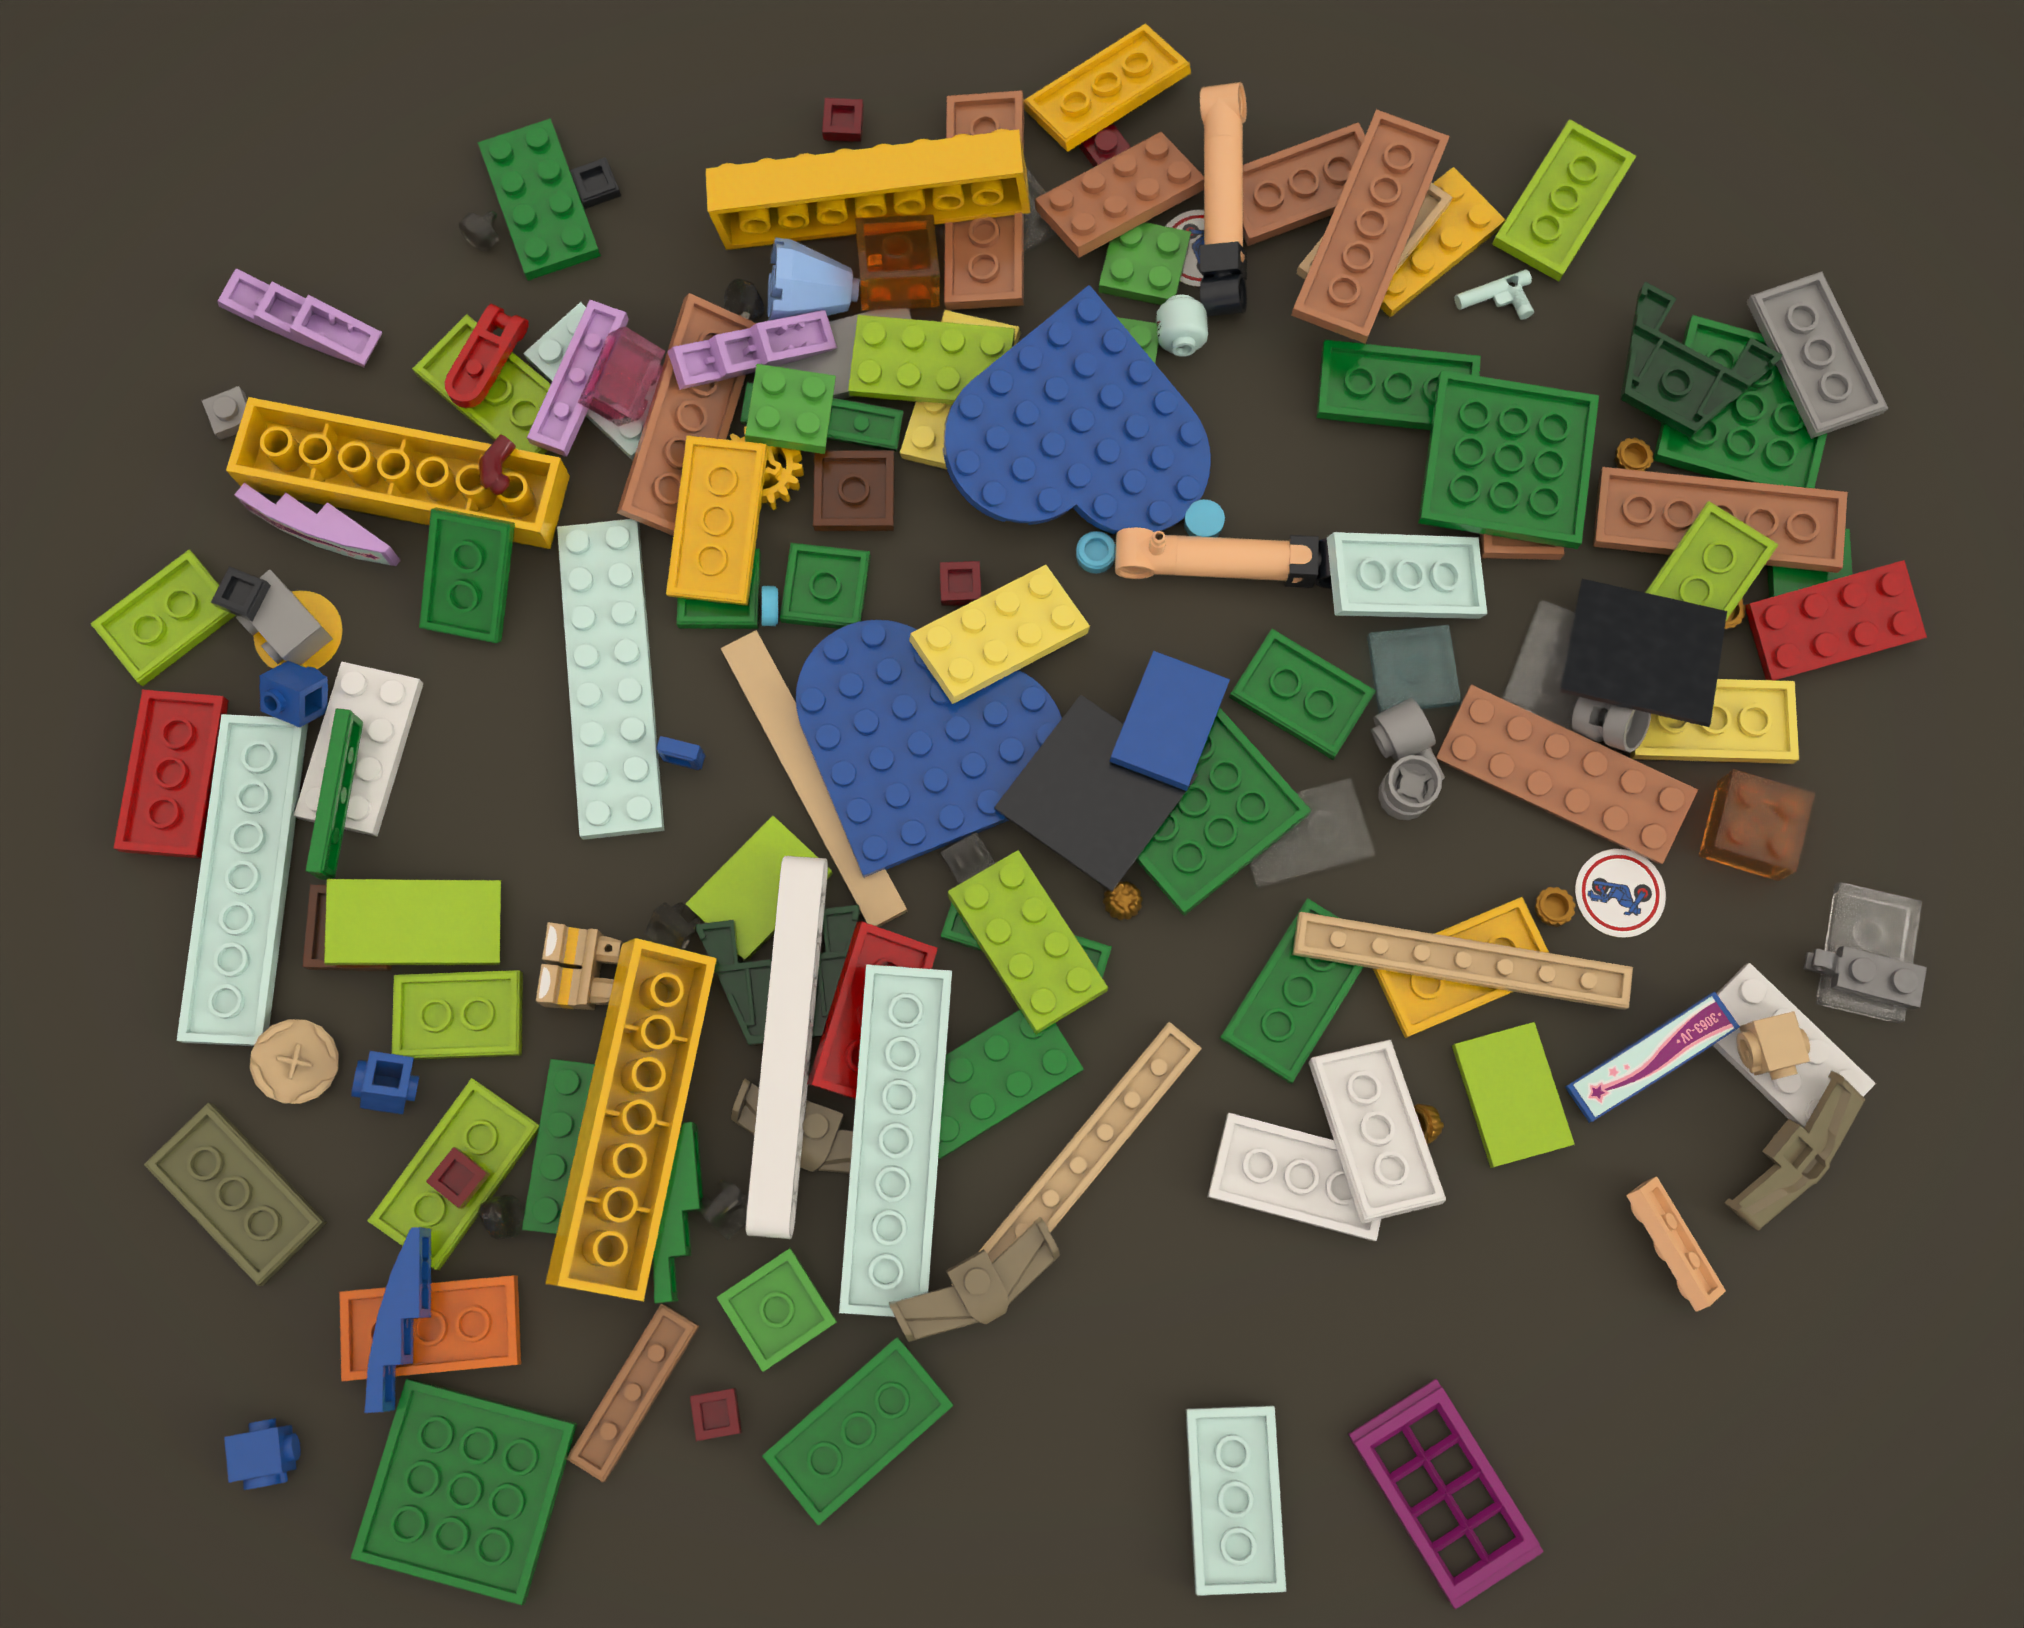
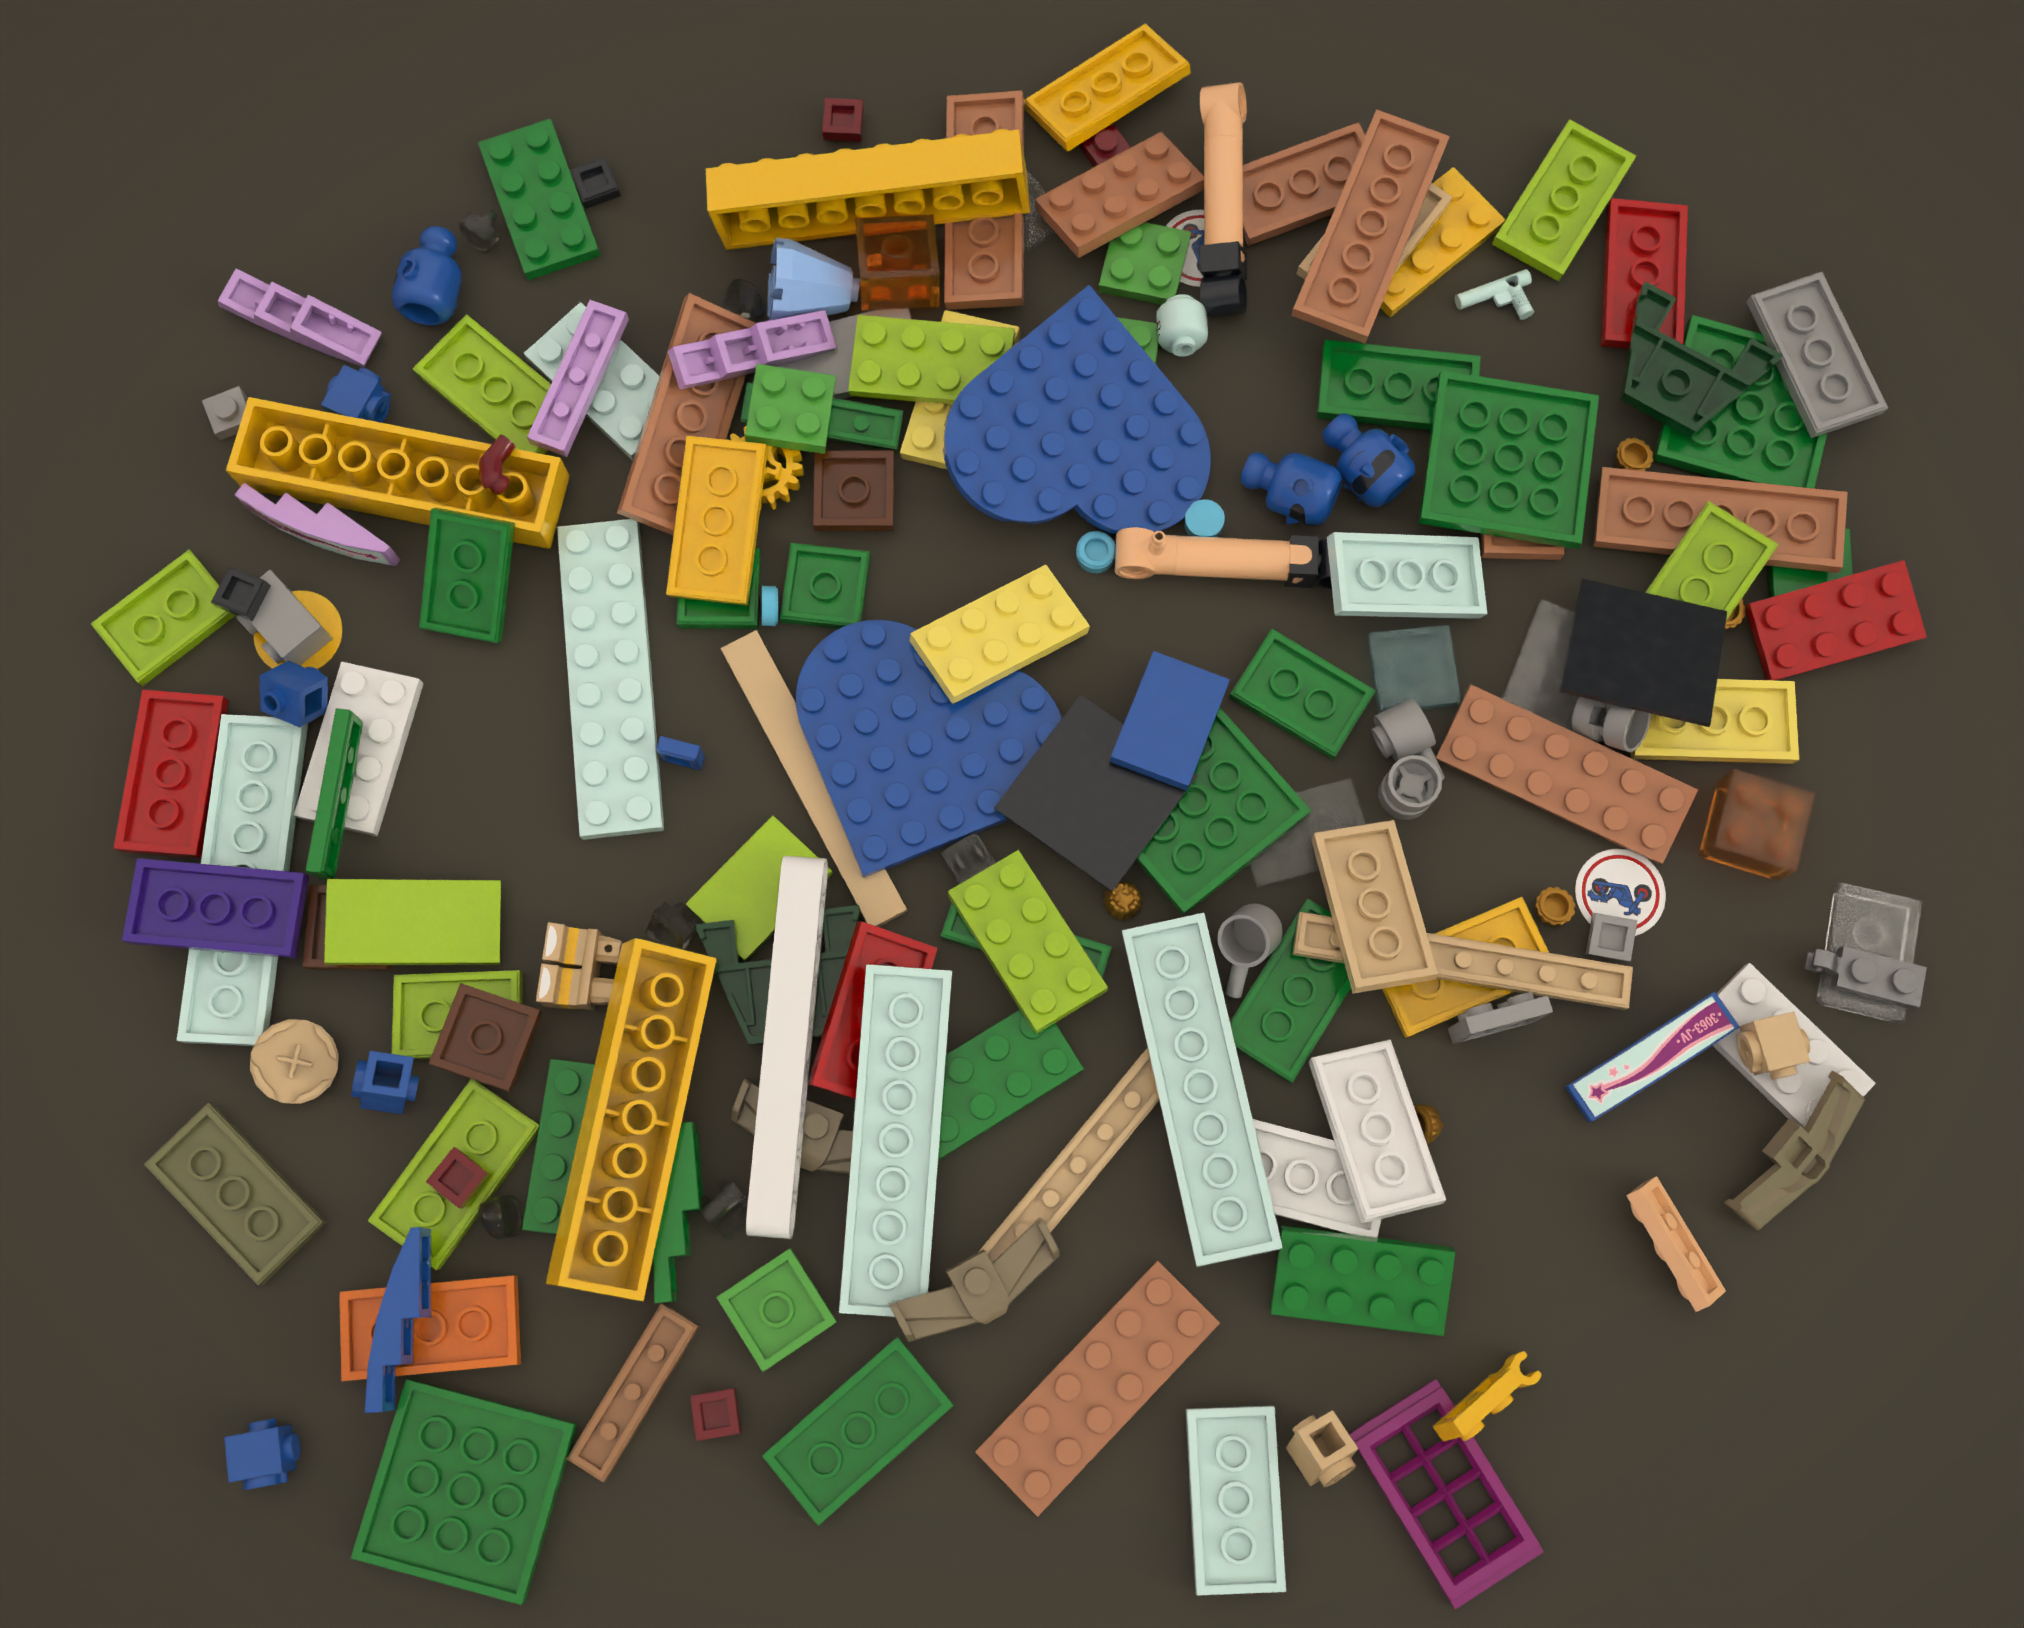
red plate [444,304,529,408] -> none
clear pink brick [578,326,665,426] -> none
dark red plate [940,561,981,606] -> none
lime tile [1452,1022,1575,1168] -> none
none -> dark purple plate [122,858,309,959]
none -> blue brick [321,365,391,423]
none -> blue piece [392,226,462,326]
none -> reddish brown plate [429,983,543,1092]
none -> nougat plate [975,1261,1220,1517]
none -> light aqua plate [1122,913,1283,1267]
none -> light grey piece [1218,904,1283,998]
none -> blue piece [1240,452,1342,526]
none -> green plate [1269,1226,1455,1336]
none -> tan brick [1286,1410,1358,1487]
none -> tan plate [1311,820,1438,994]
none -> blue piece [1322,413,1416,508]
none -> yellow plate [1433,1351,1542,1441]
none -> light grey plate [1448,992,1553,1044]
none -> light grey plate [1585,913,1638,962]
none -> red plate [1601,198,1688,349]

